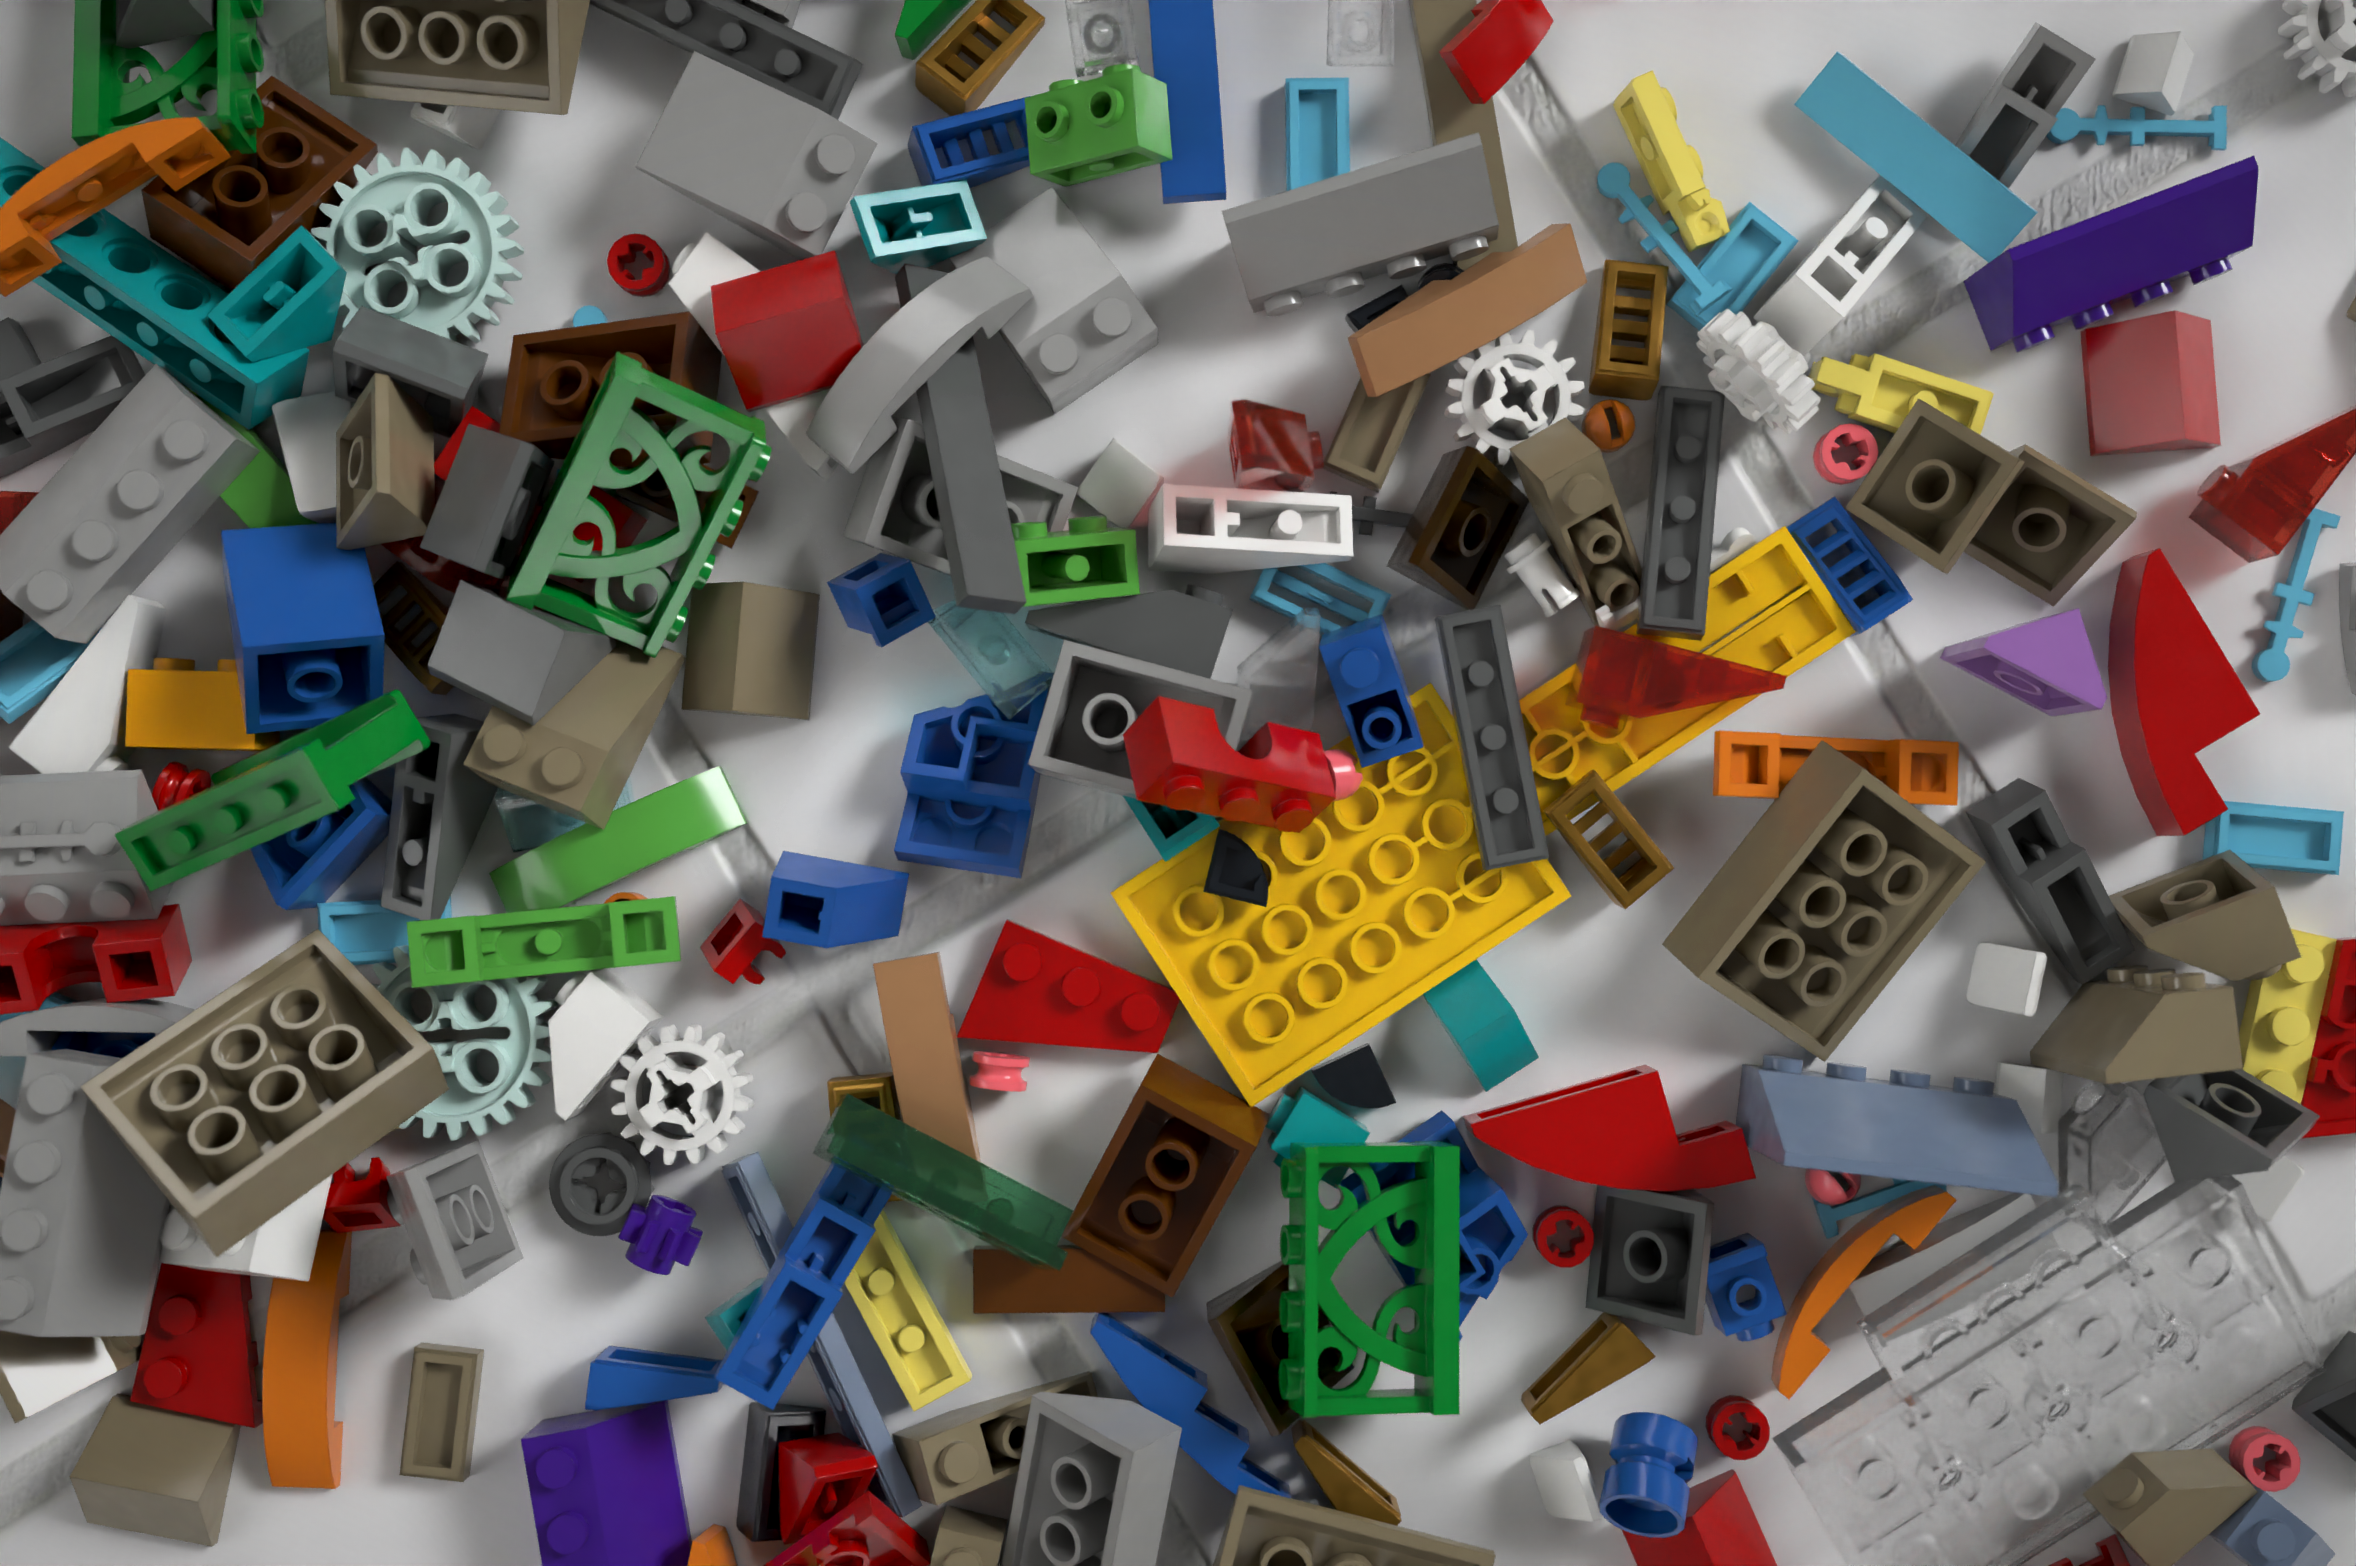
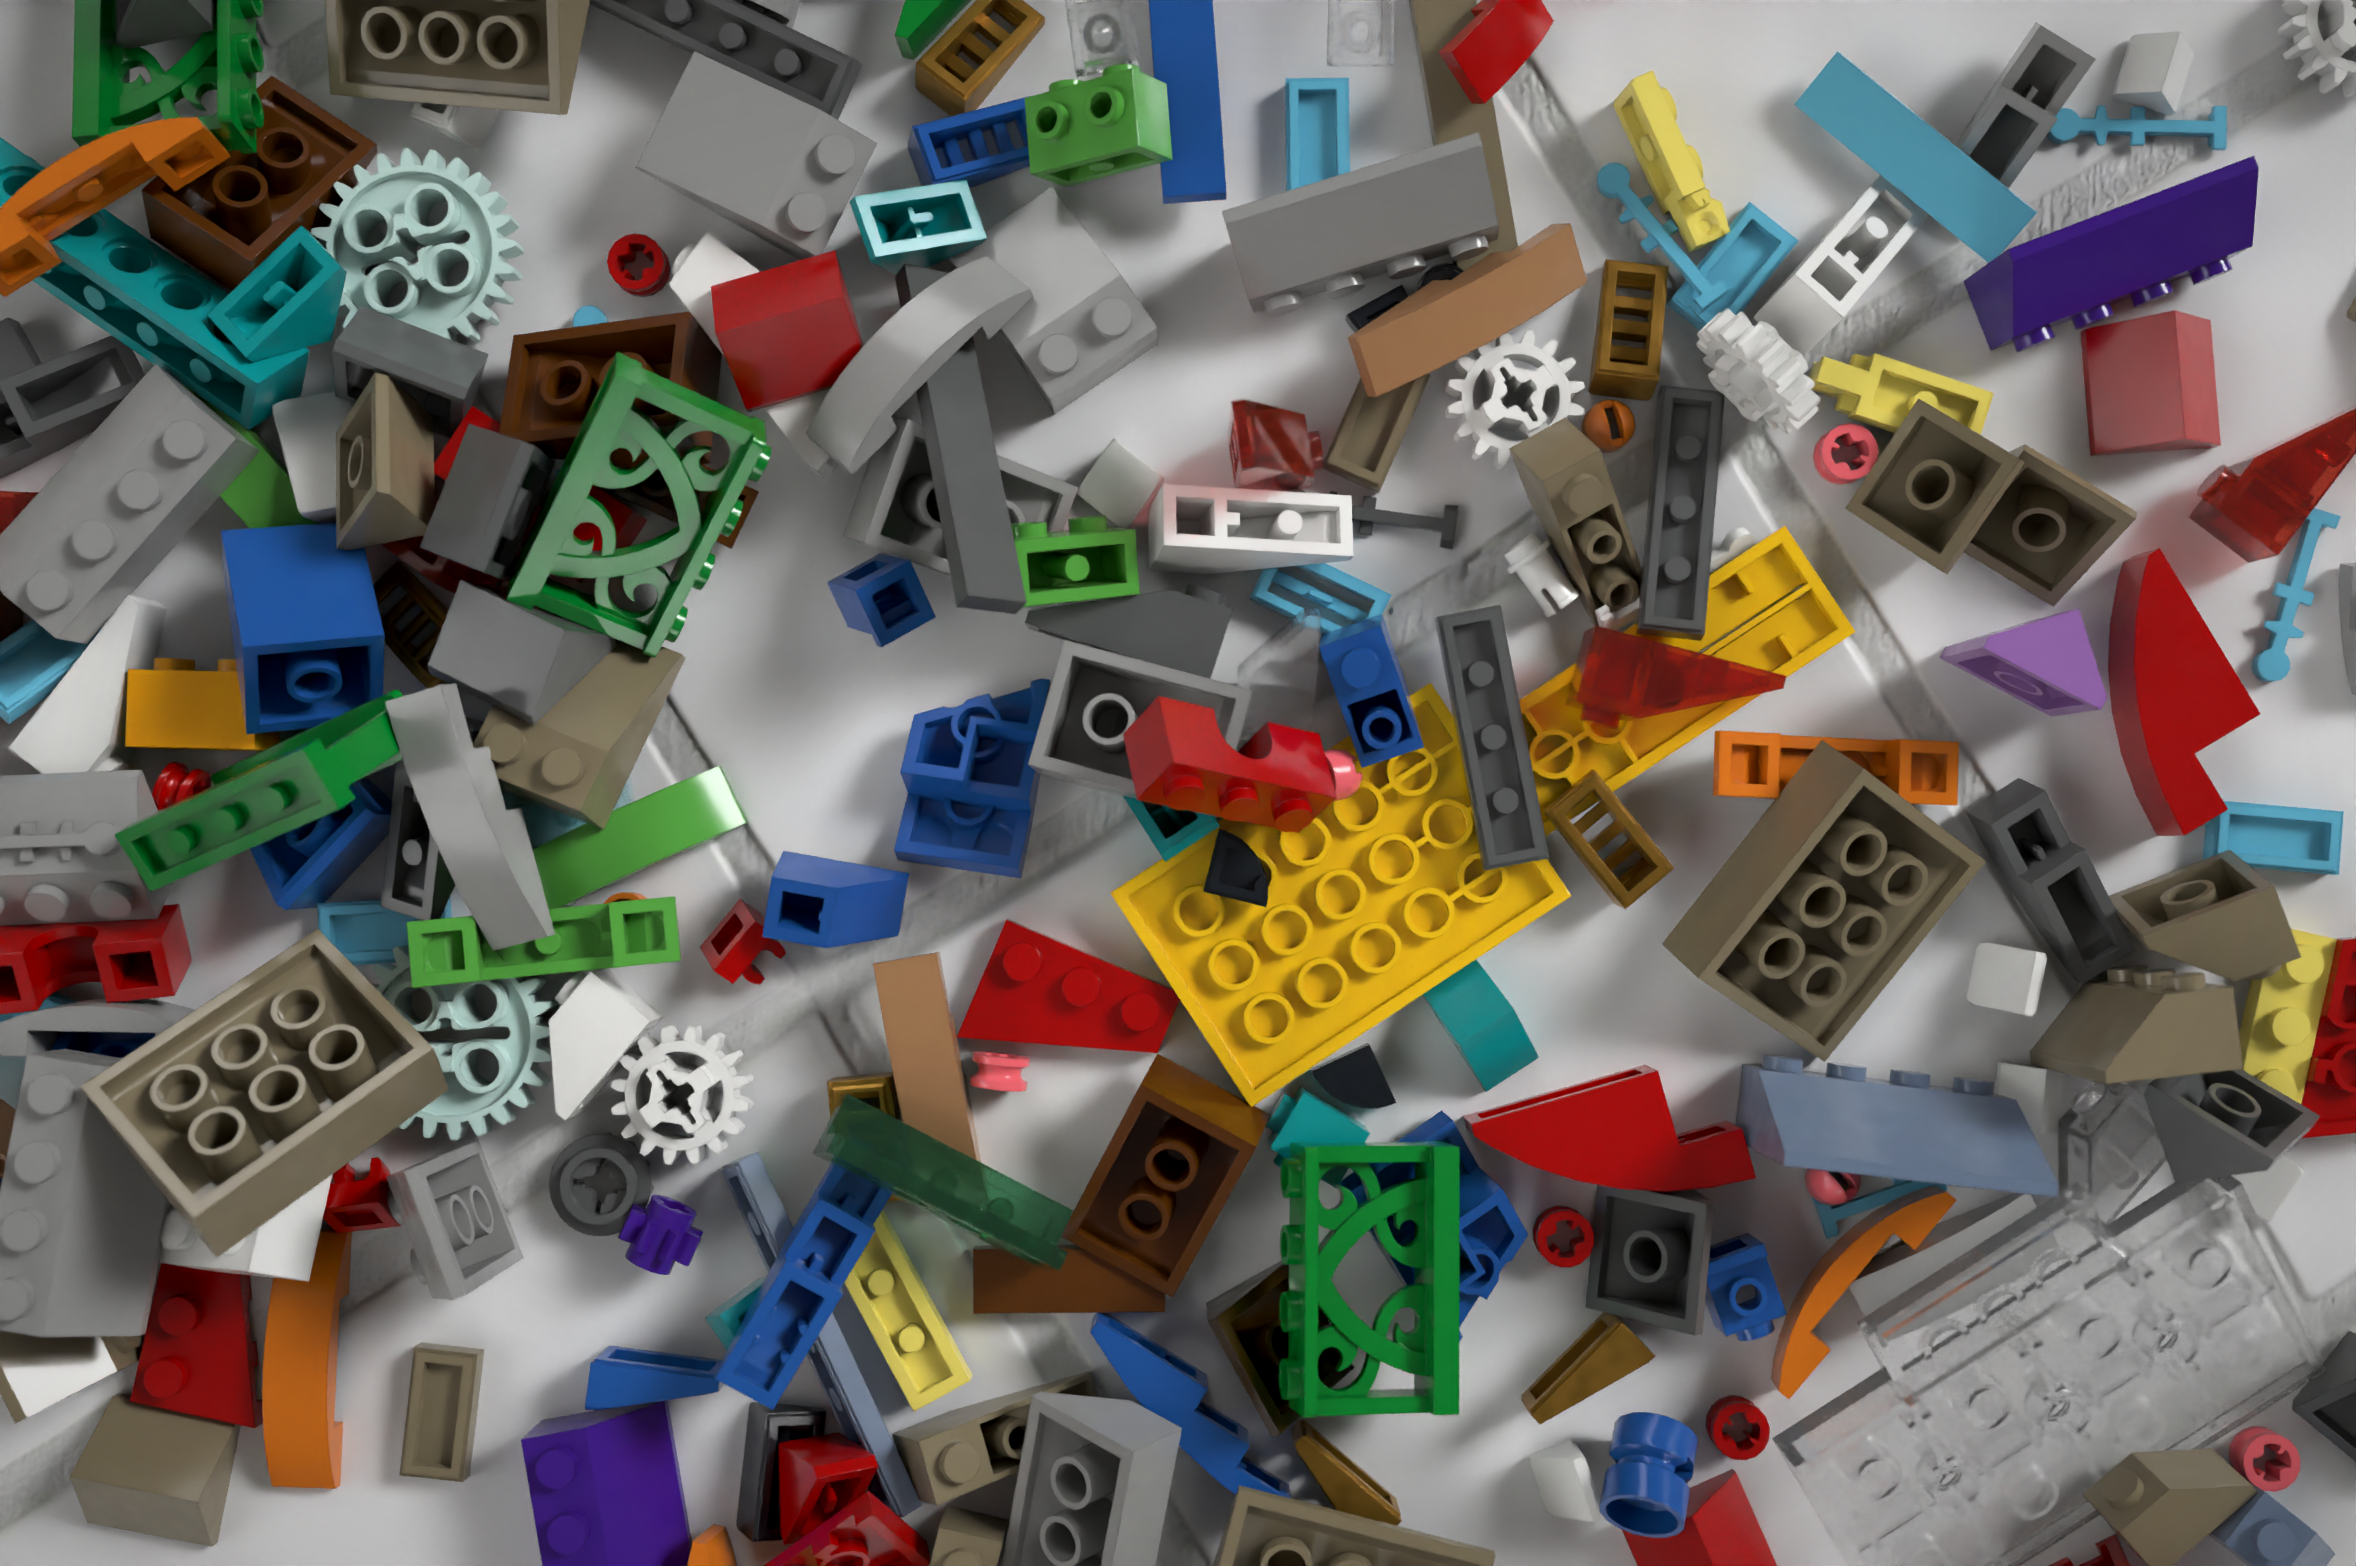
dark tan slope [681,582,820,720] -> none
clear light blue slope [928,600,1054,720] -> none
dark brown slope [1387,446,1529,610] -> none
blue slope [1786,497,1913,637] -> none
none -> light grey slope [385,683,555,951]

